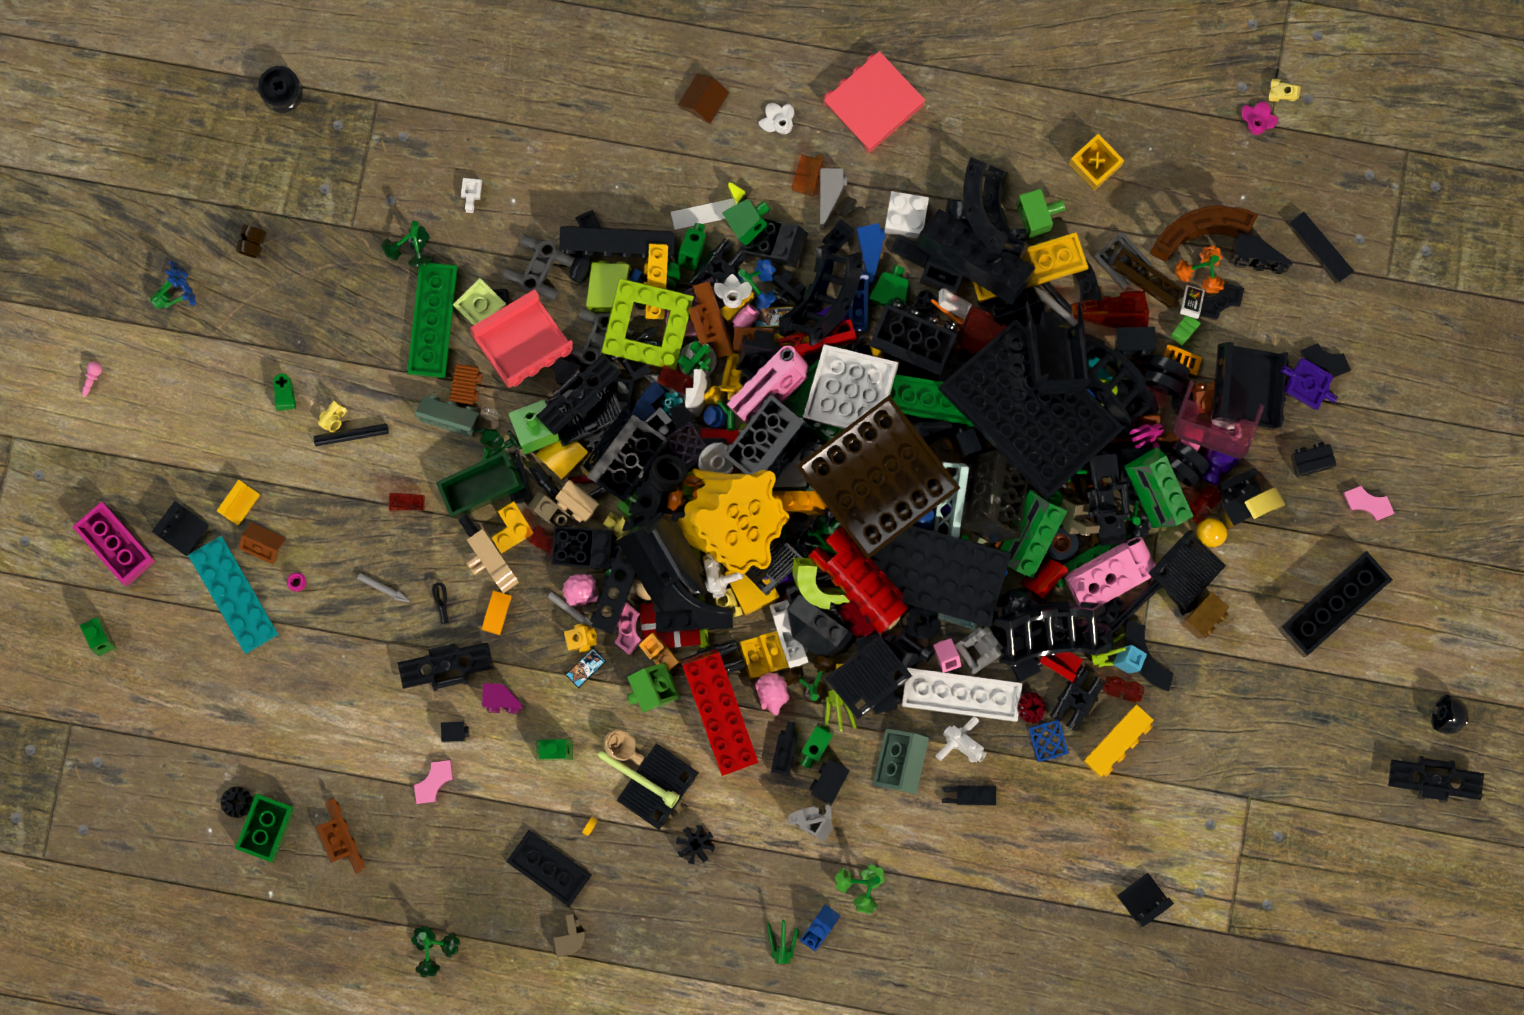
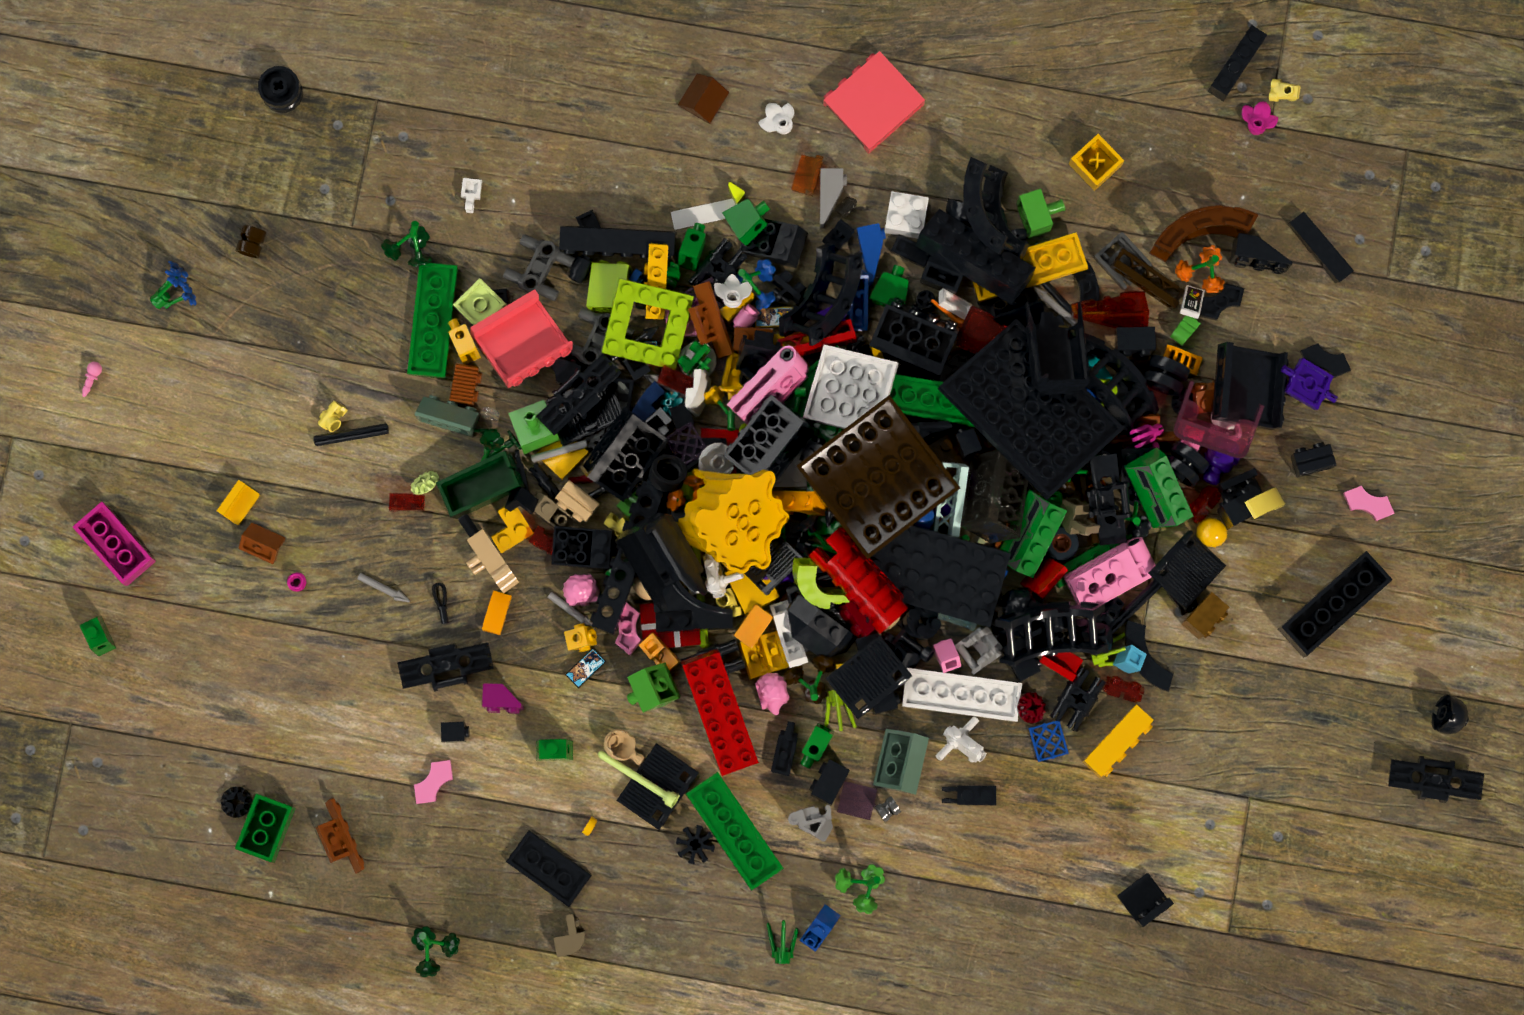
black bracket [152,501,209,556] -> none
teal plate [188,536,279,654] -> none
green piece [273,373,296,411] -> none
blue piece [704,406,727,428] -> none
none -> yellowish green gear [411,471,439,495]
none -> yellow torso [448,318,481,365]
none -> black panel [504,486,539,514]
none -> light grey bar [531,440,588,463]
none -> green plate [686,772,784,891]
none -> light orange slope [734,604,773,648]
none -> green hand [793,387,807,412]
none -> piece [837,781,877,820]
none -> dark grey wheel [875,796,901,822]
none -> black arch [1208,25,1267,102]

